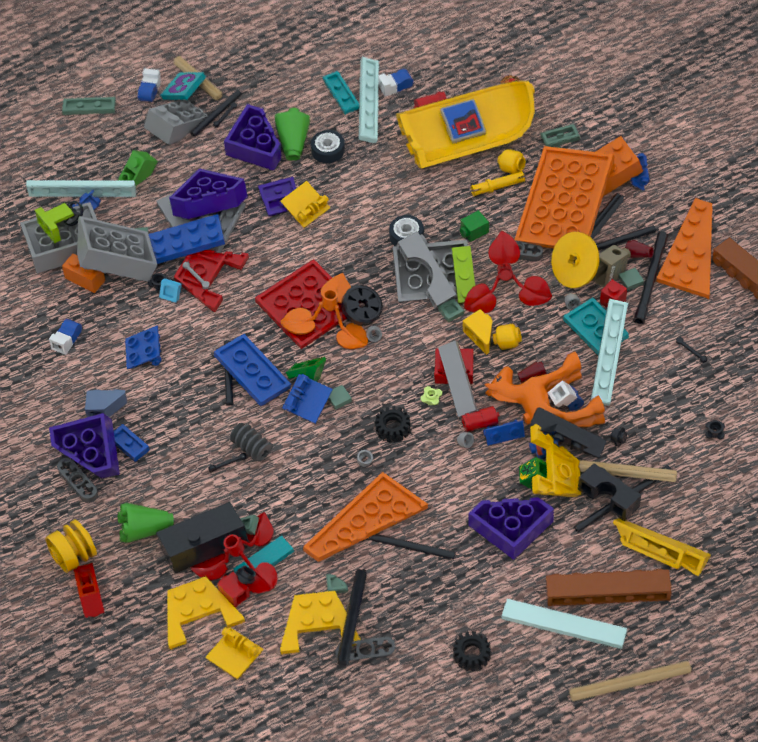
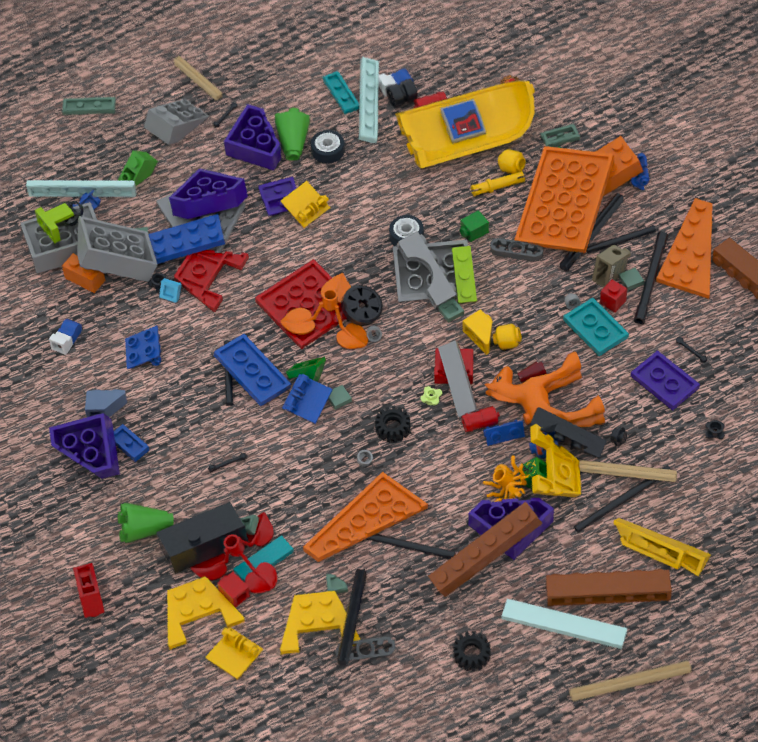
yellow wheel [45,519,97,573] -> none
dark grey beam [57,458,98,503] -> none
leg [138,68,161,102] -> none
teal tile [160,72,206,100] -> none
light grey hinge [182,262,210,289] -> none
black bar [190,90,242,137] -> none
dark grey piece [229,423,273,462] -> none
black plate [236,566,256,584] -> none
light grey hinge [457,432,474,448] -> none
red plant [464,231,552,313] -> none
white leg [547,381,584,411] -> none
yellow piece [551,232,599,288] -> none
black arch [578,463,641,521] -> none
light aqua tile [590,299,628,406] -> none
dark red cone [625,240,654,258] -> none
none -> black wheel [386,78,418,108]
none -> dark orange brick [428,502,543,597]
none -> light orange animal [483,455,527,502]
none -> dark purple plate [630,350,700,410]

